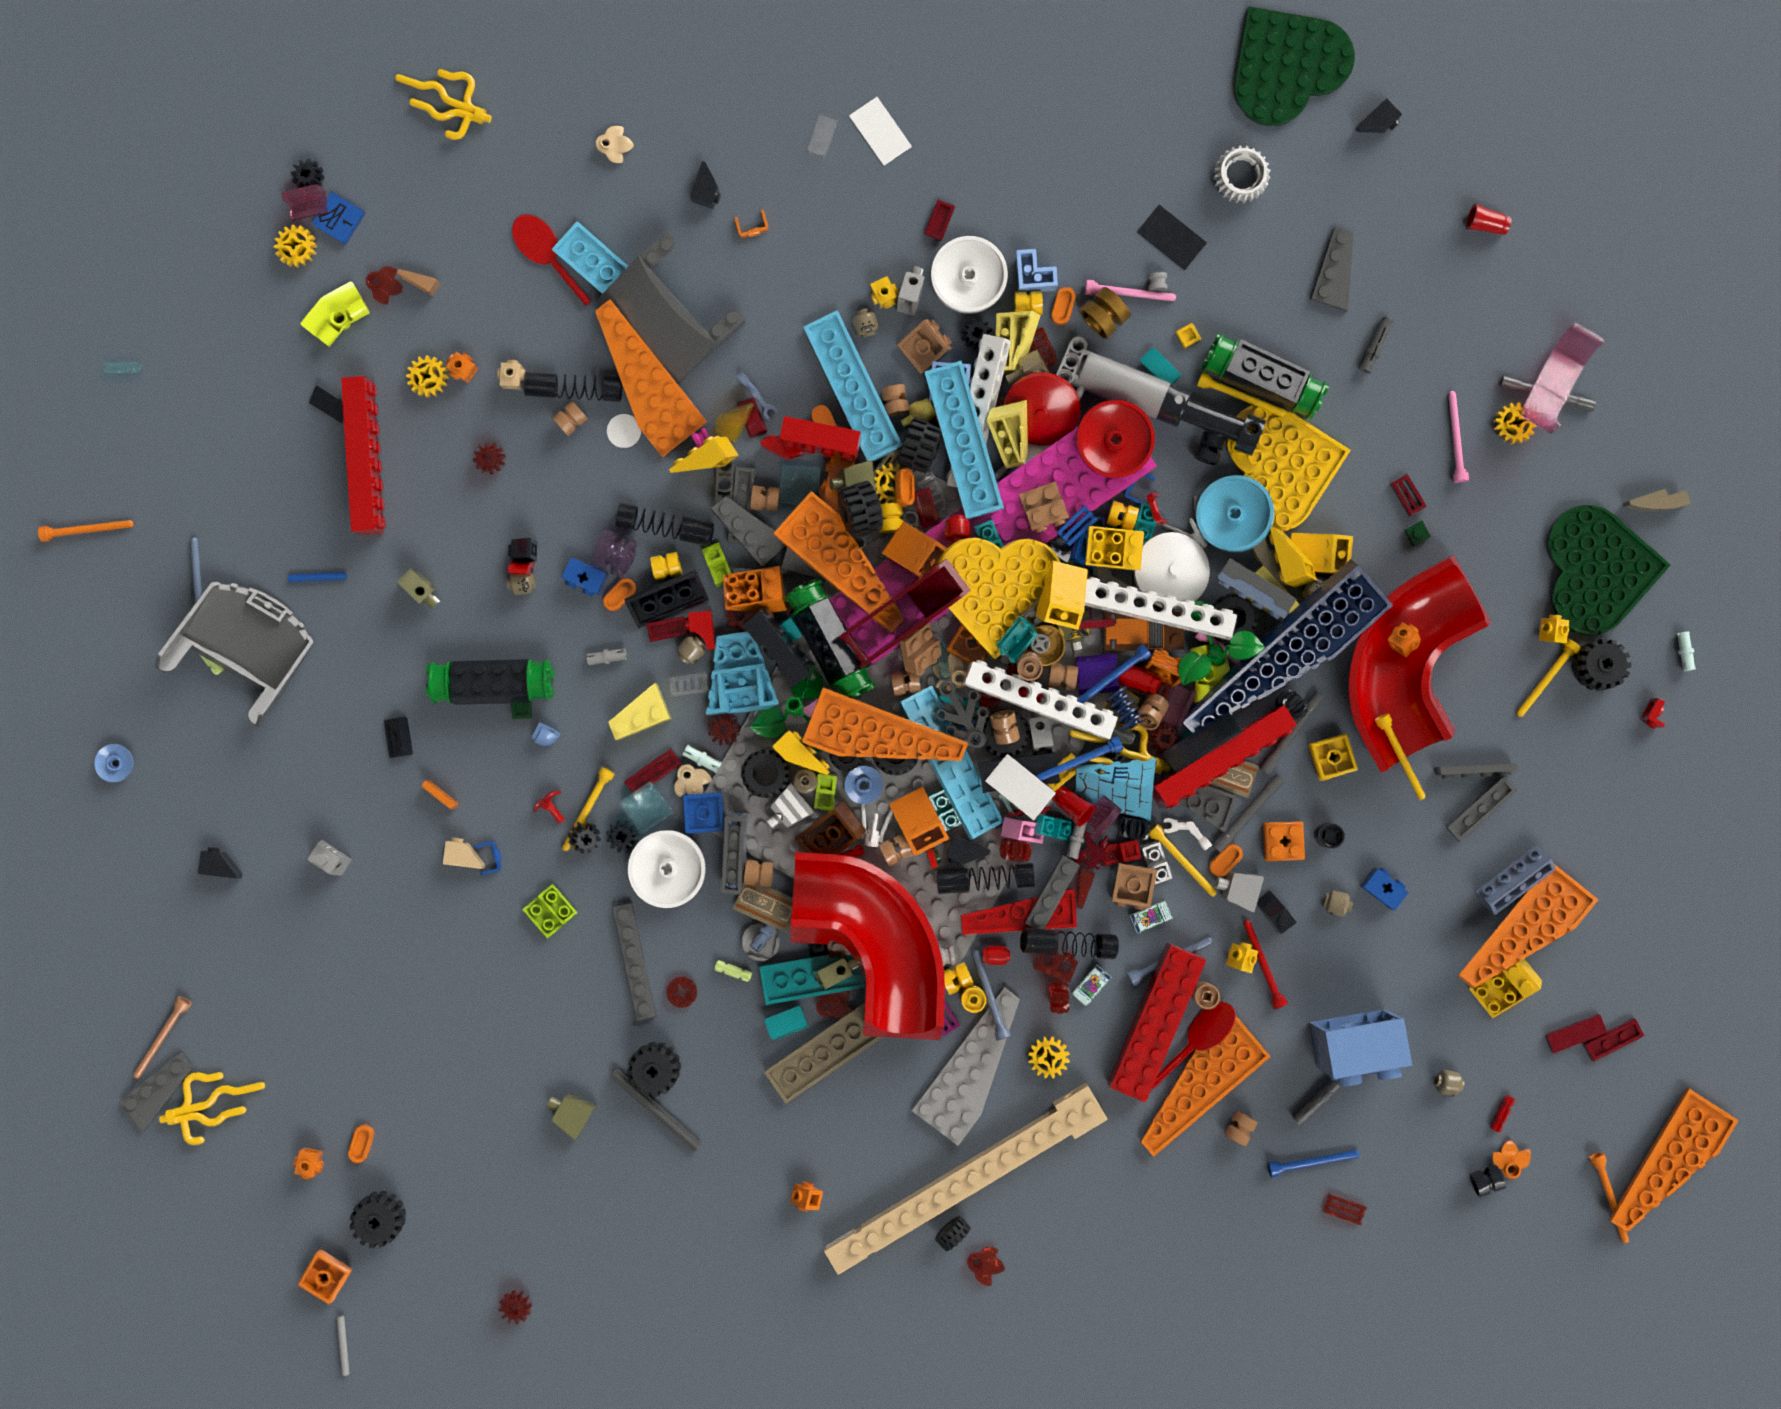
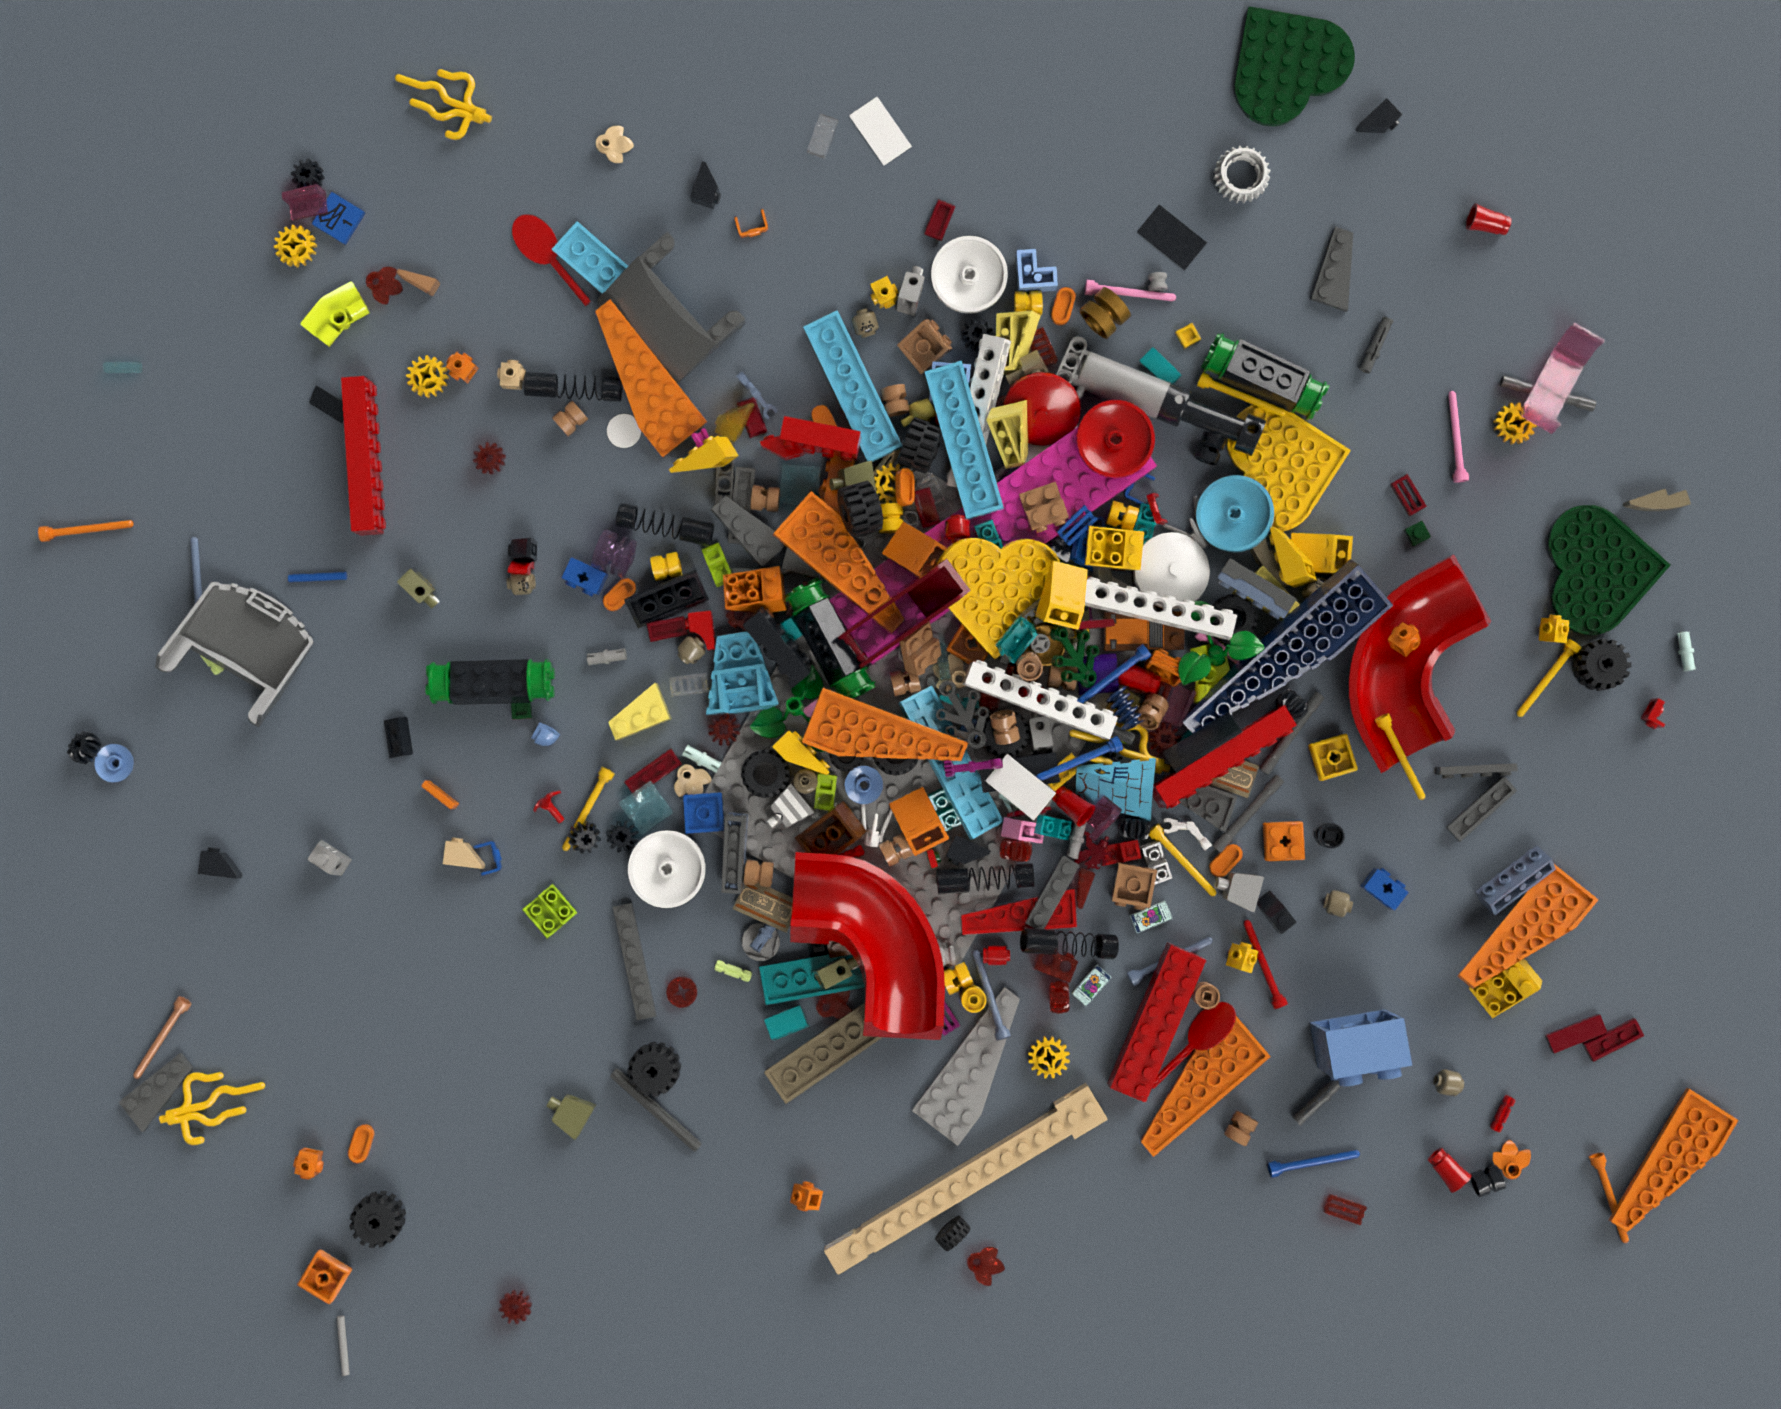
none -> black gear [67,731,102,765]
none -> magenta piece [944,758,1003,778]
none -> dark green plant [1050,625,1099,688]
none -> red plant [1427,1148,1472,1193]

